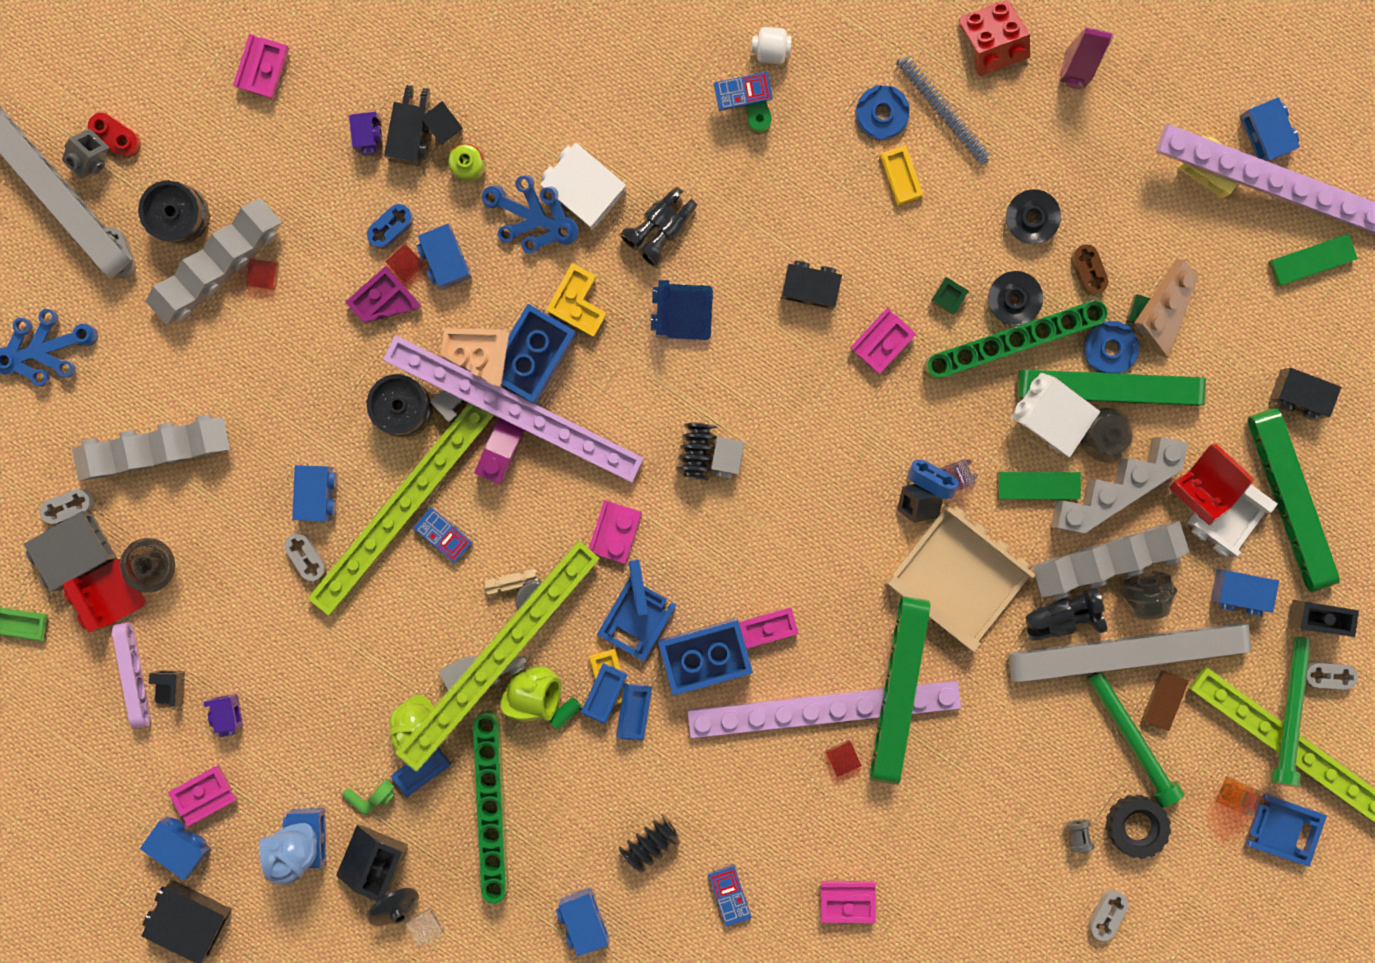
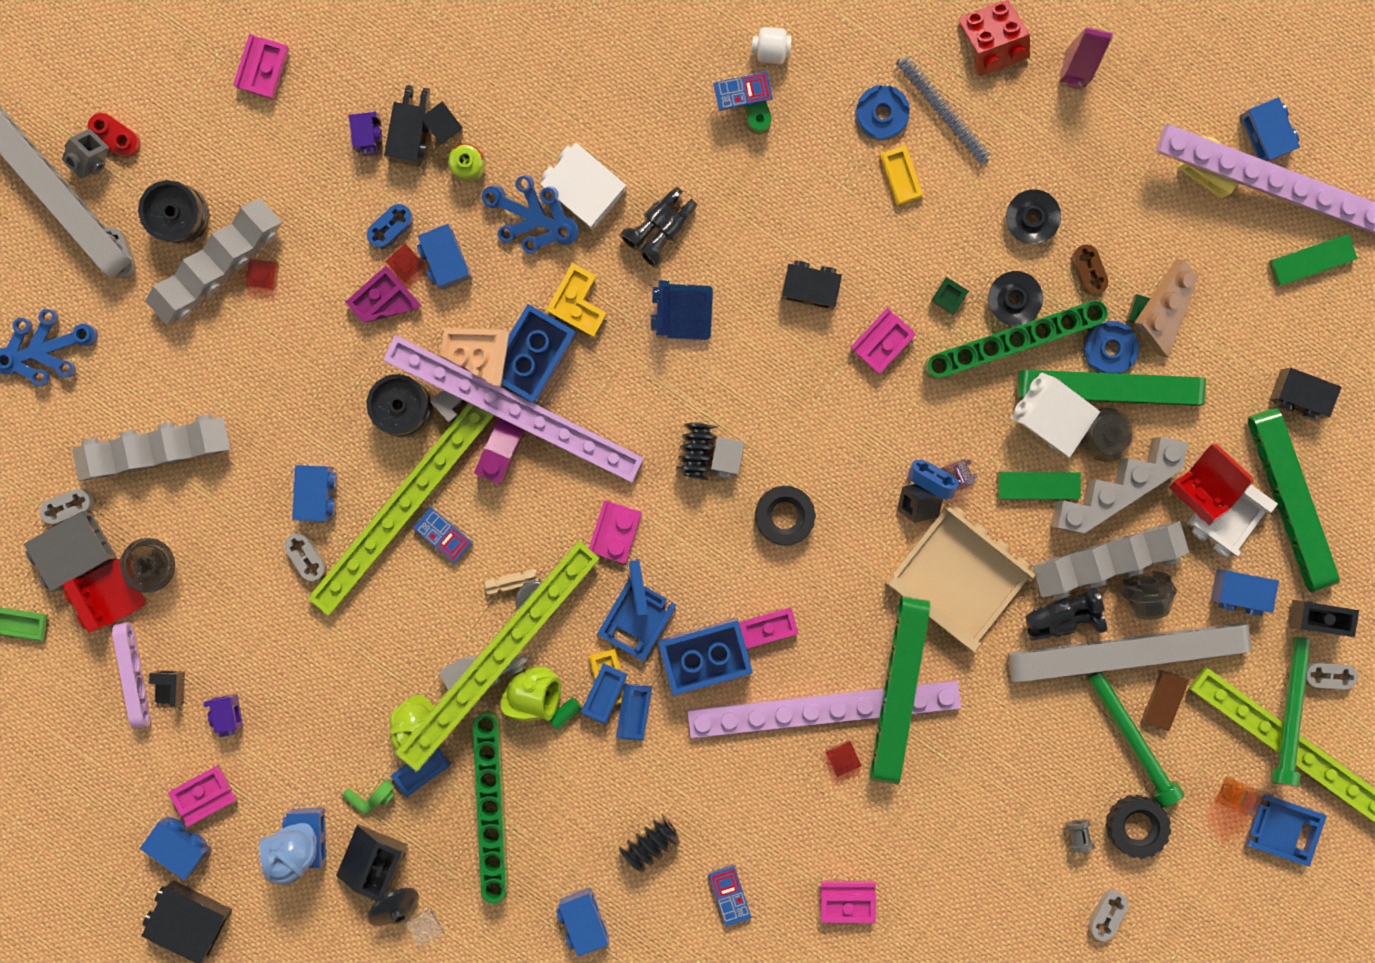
none -> black tyre [755,486,816,546]

